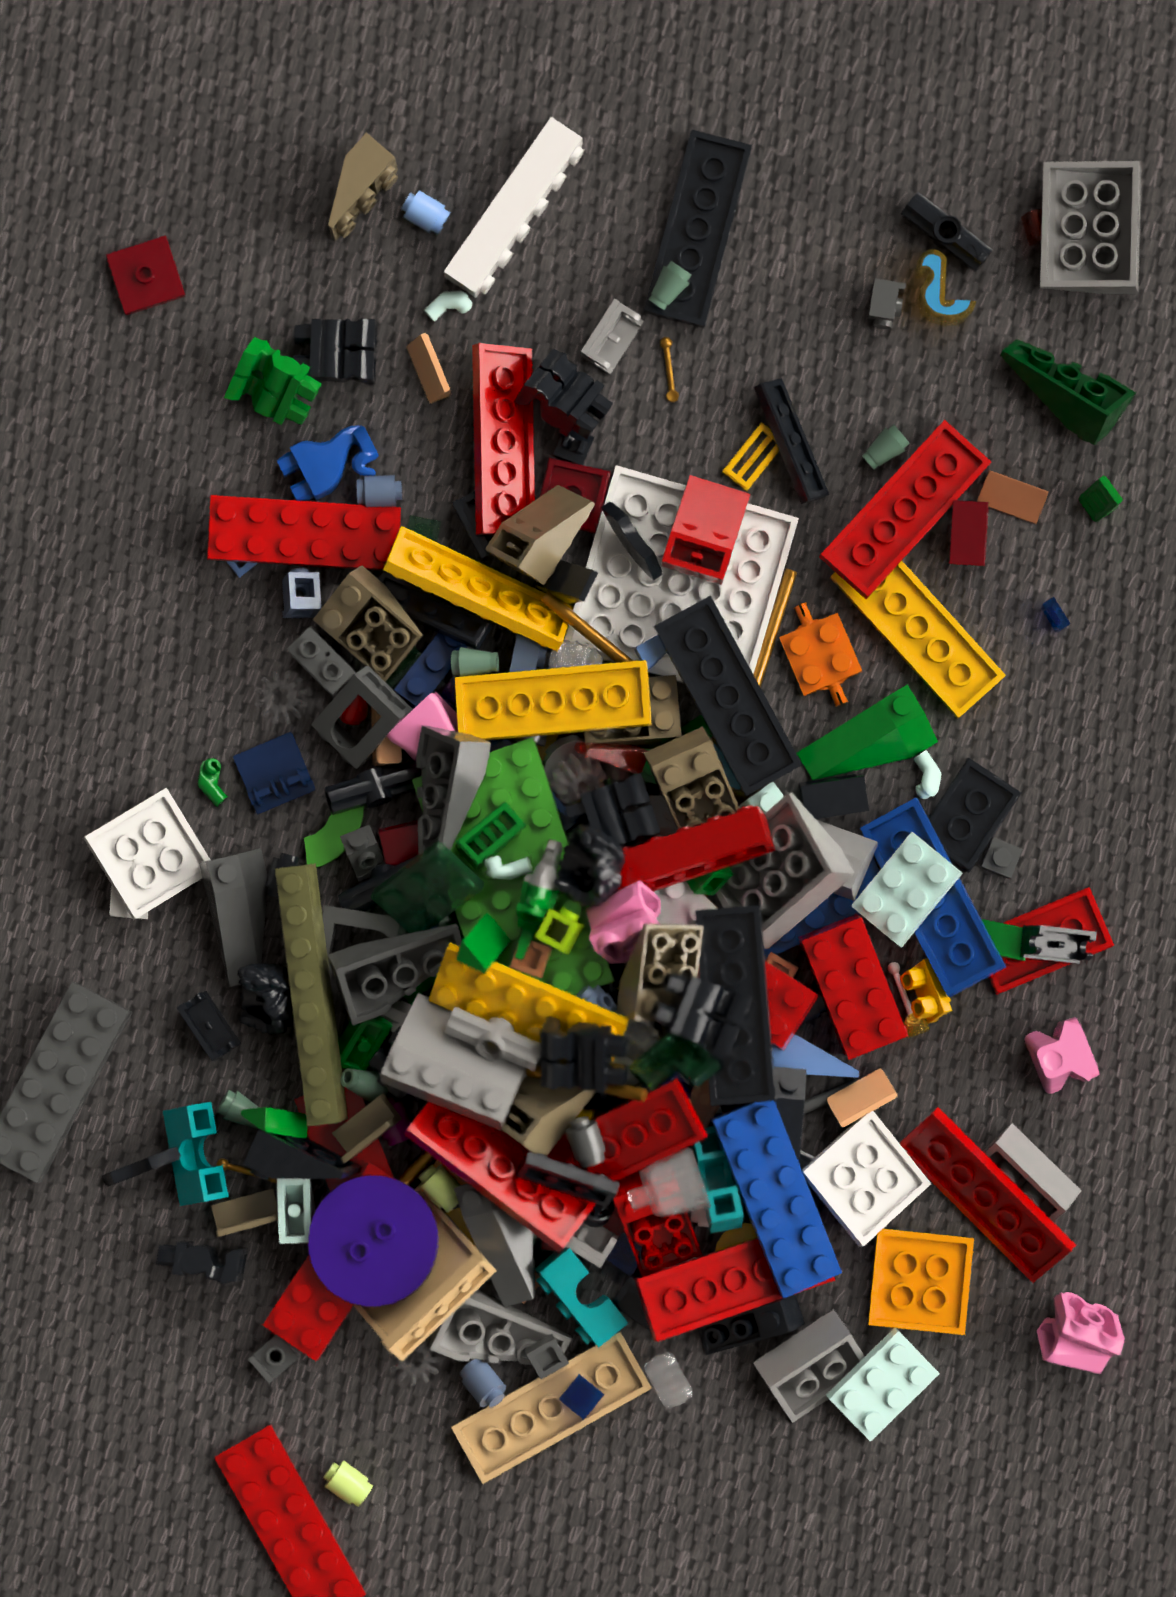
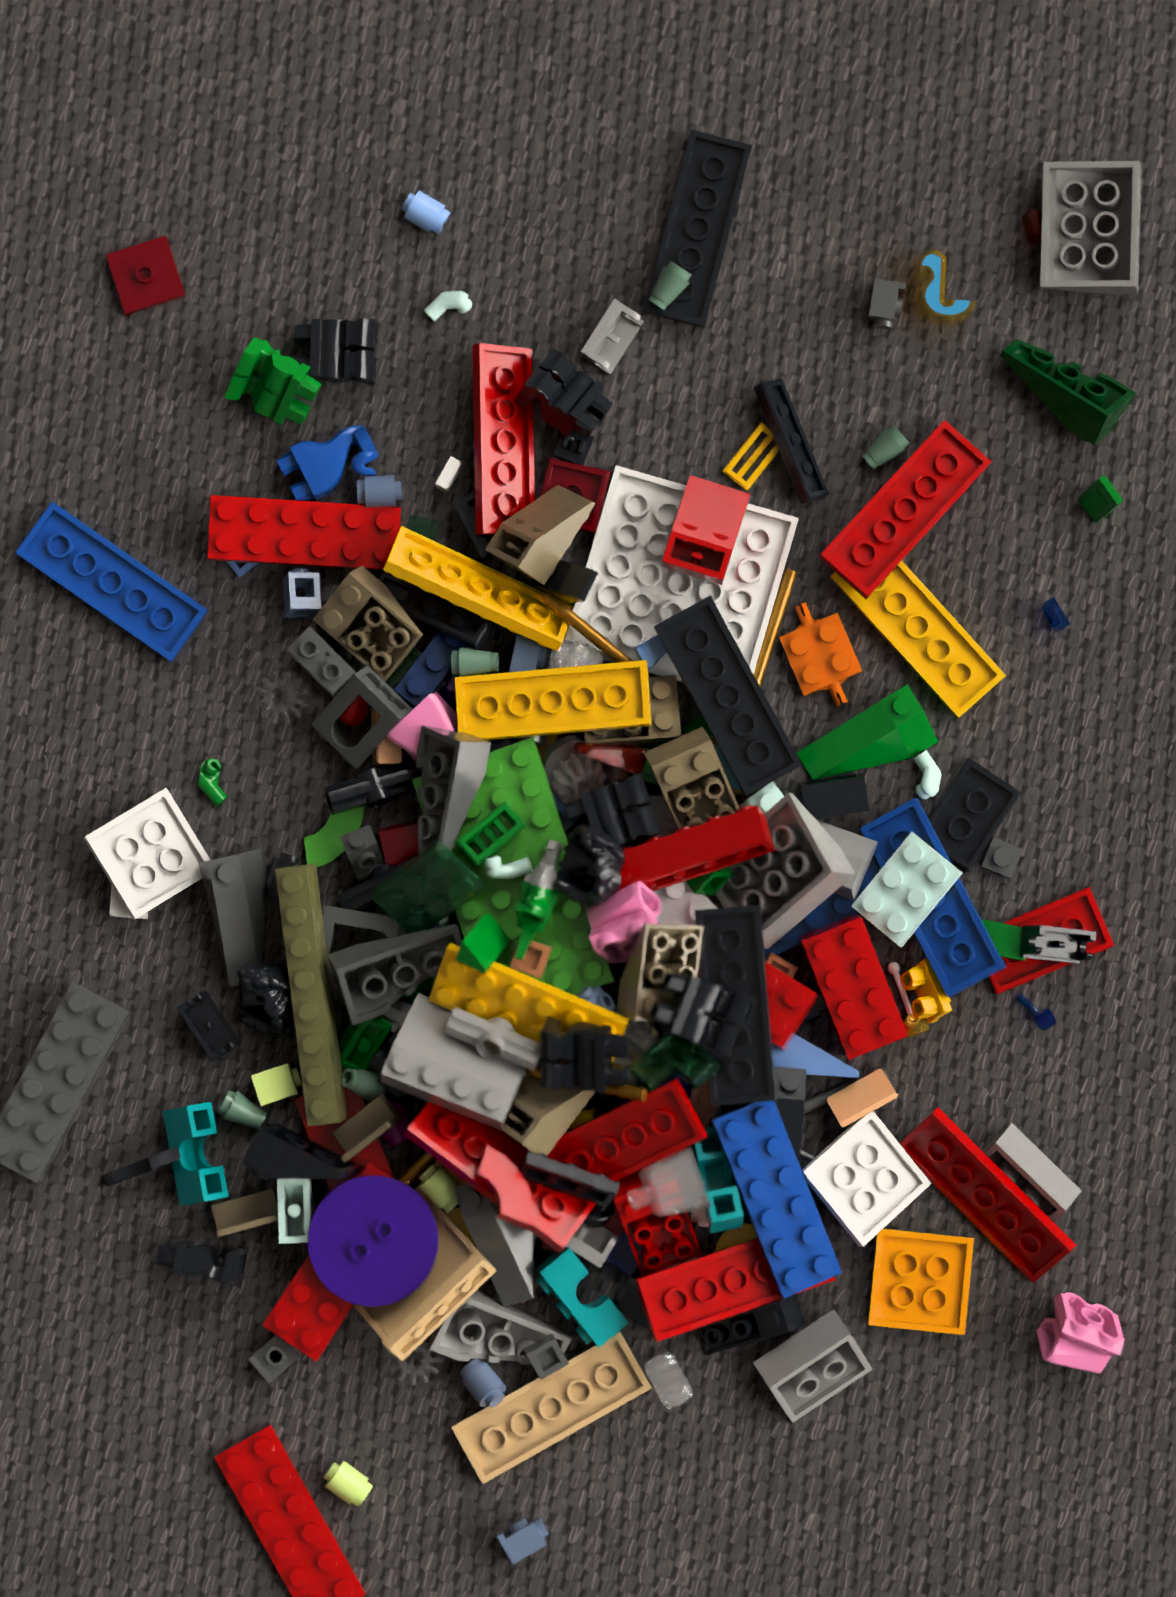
pearl gold hinge [216,1158,277,1183] -> none
dark blue hinge [233,732,316,815] -> none
green slope [241,1107,308,1139] -> none
dark tan slope [328,132,398,241] -> none
light nougat slope [407,333,451,403] -> none
white brick [444,117,584,298] -> none
lime brick [535,907,584,954] -> none
clear blue plate [559,1373,604,1420] -> none
dark grey brick [565,1116,606,1167] -> none
black tile [601,501,663,581] -> none
pearl gold hinge [660,337,679,402] -> none
light aqua plate [826,1328,939,1442] -> none
black piece [901,192,993,273] -> none
dark red hinge [949,500,989,566] -> none
nougat slope [977,470,1049,524] -> none
bright pink piece [1024,1017,1099,1094] -> none
none -> blue plate [15,501,208,663]
none -> yellowish green brick [251,1063,303,1106]
none -> white tile [435,456,462,493]
none -> tile [475,1146,533,1229]
none -> sand blue brick [497,1517,549,1564]
none -> clear blue hand [1016,993,1056,1030]

